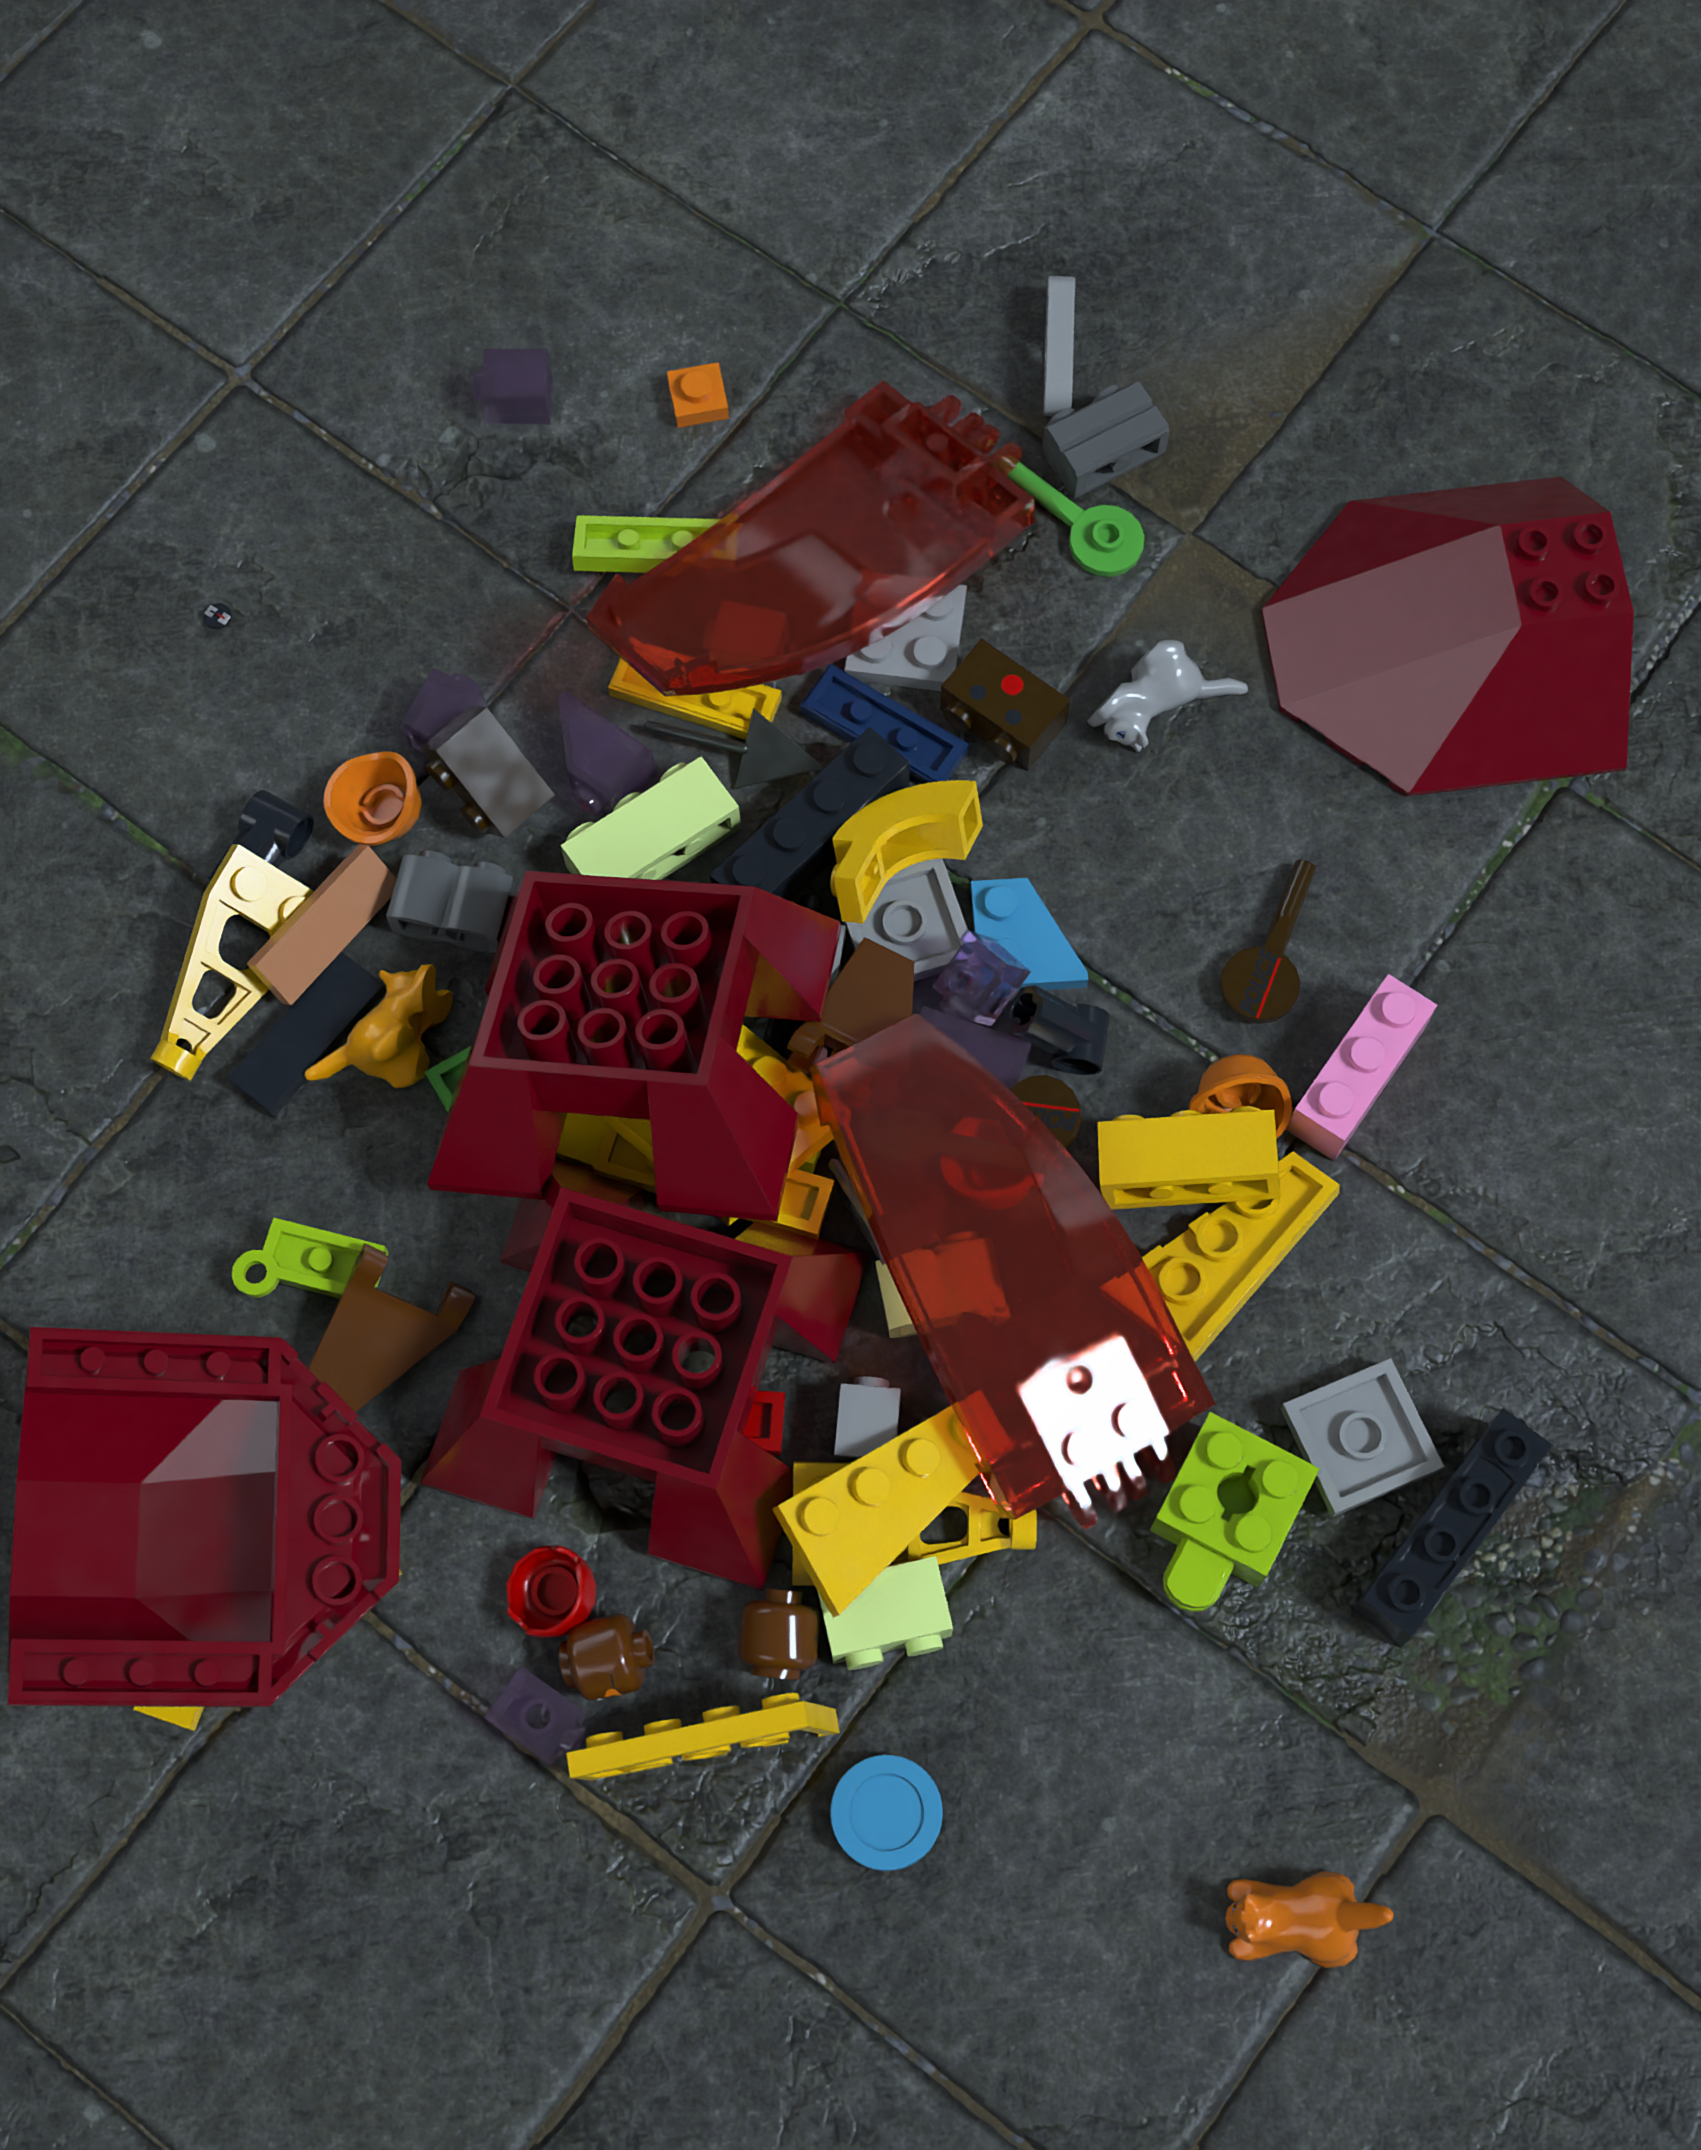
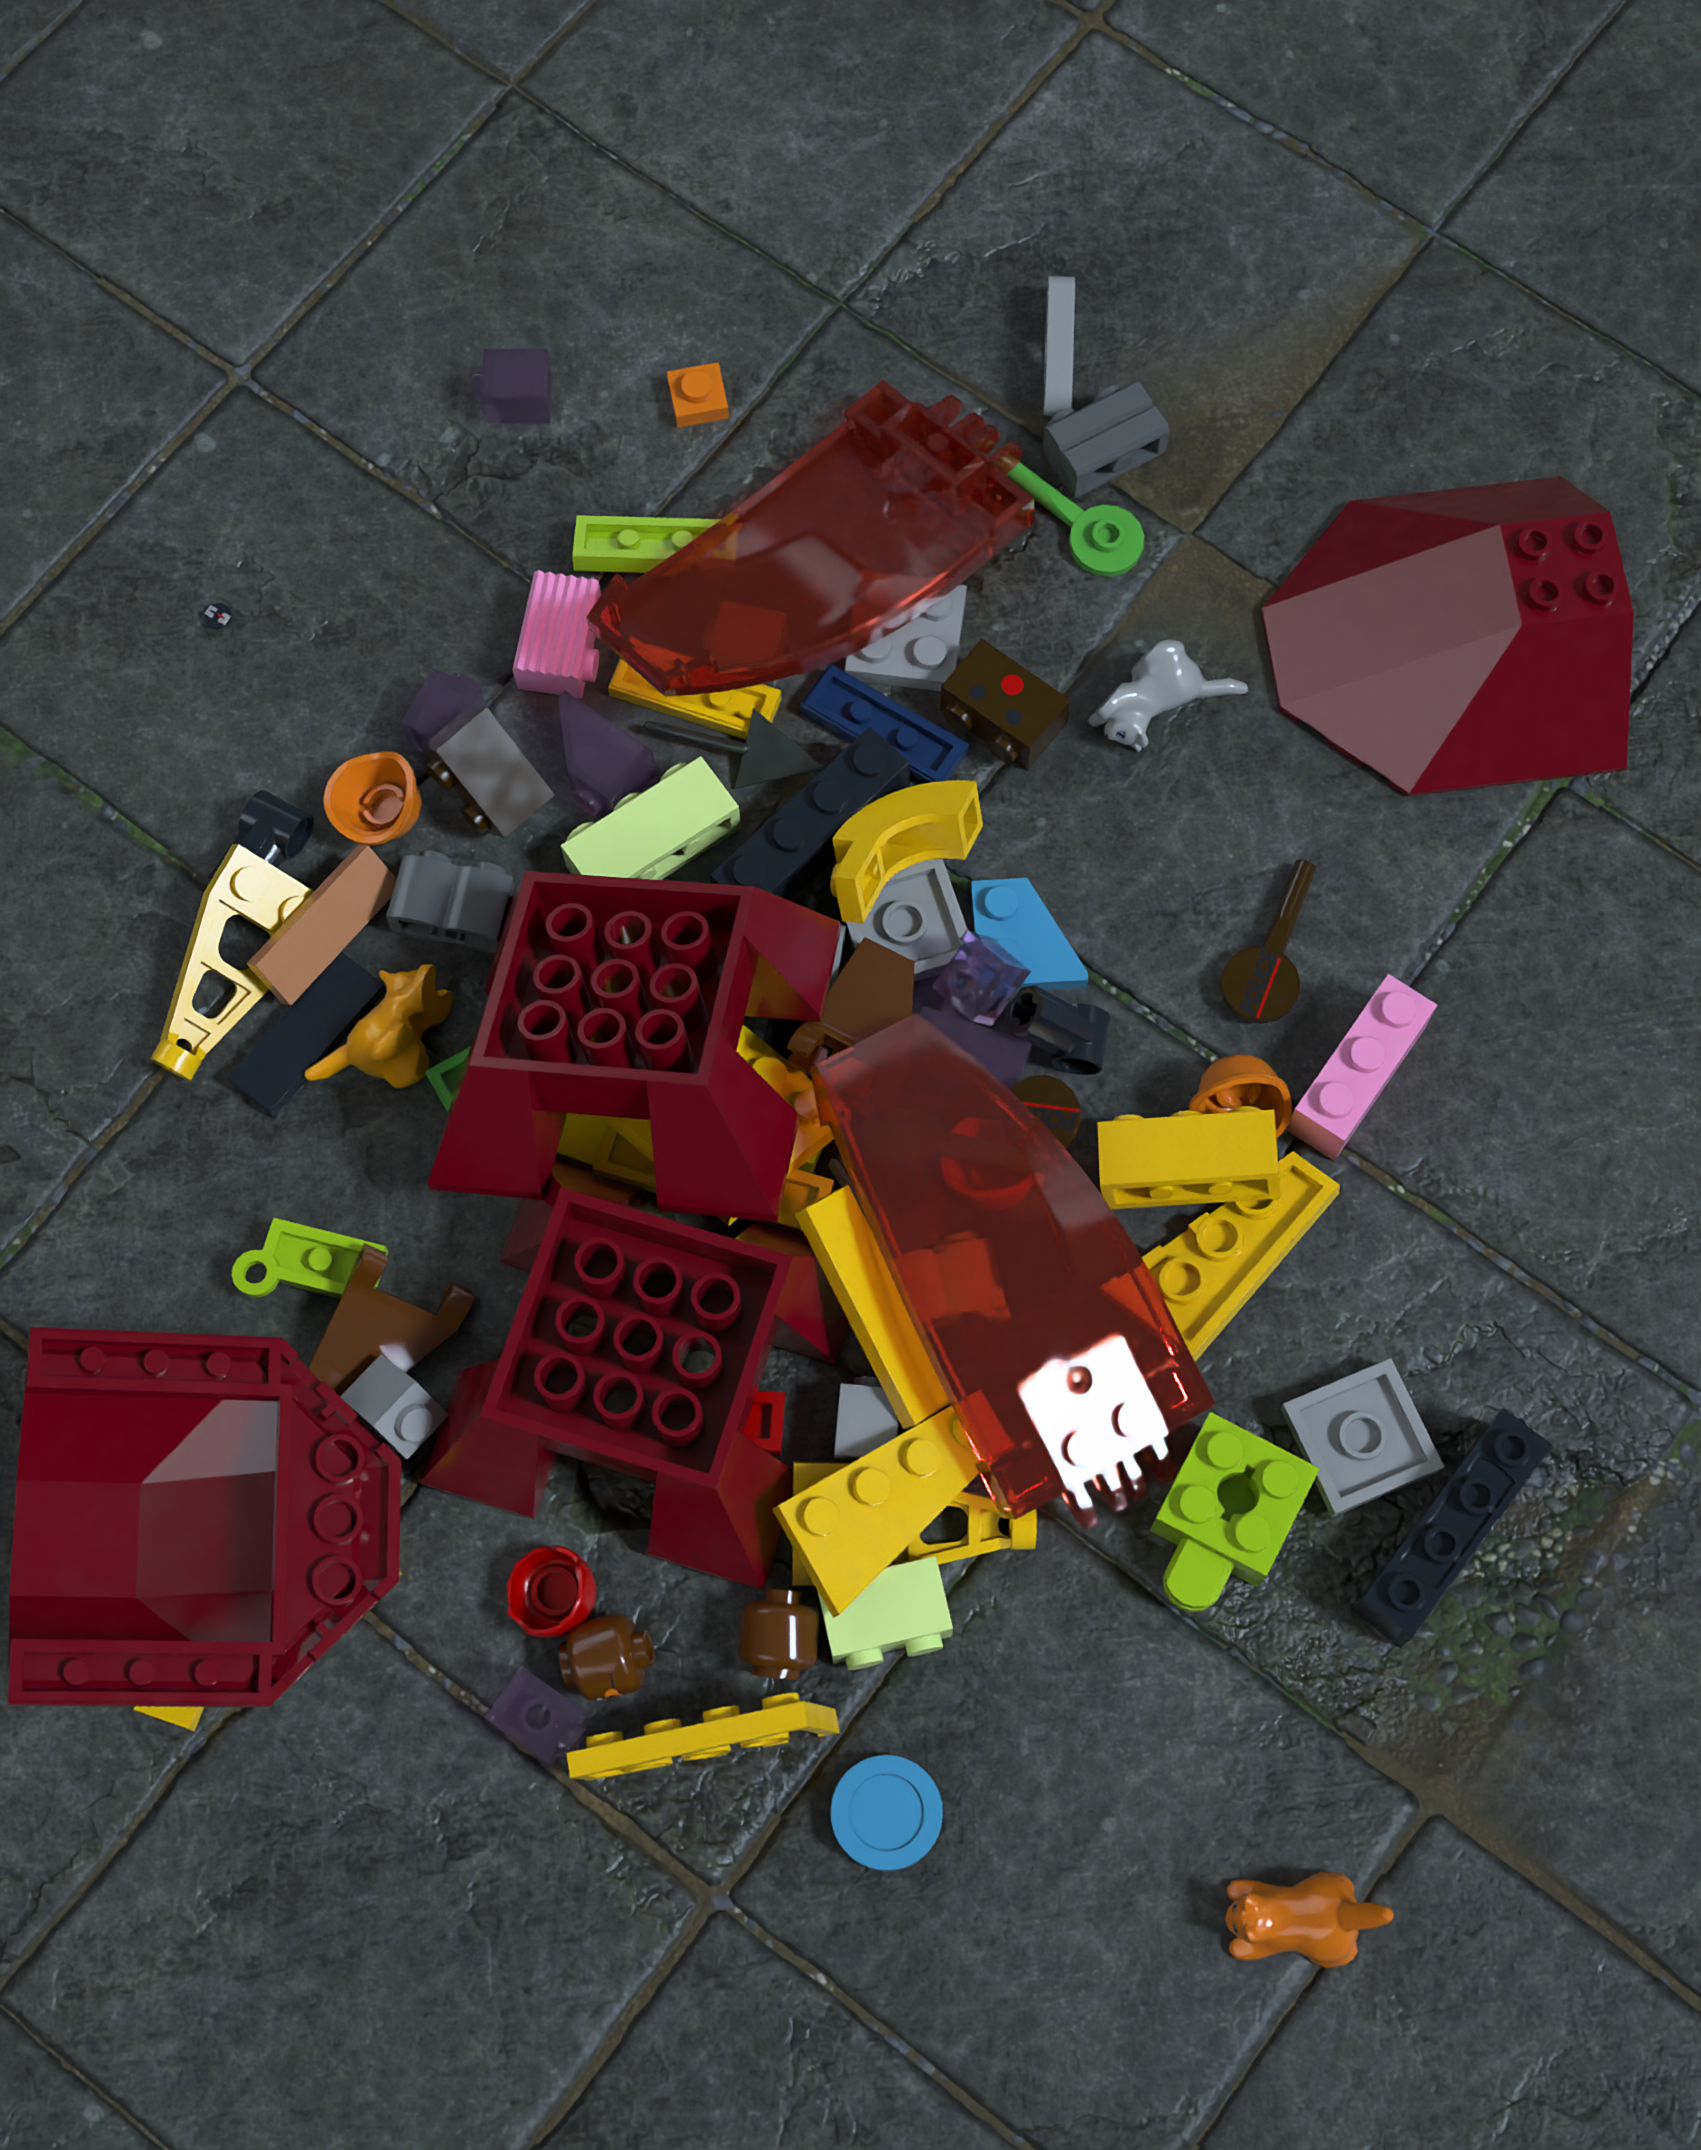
none -> light grey brick [341,1354,449,1459]
none -> bright pink brick [512,570,610,698]
none -> yellow tile [794,1185,956,1429]

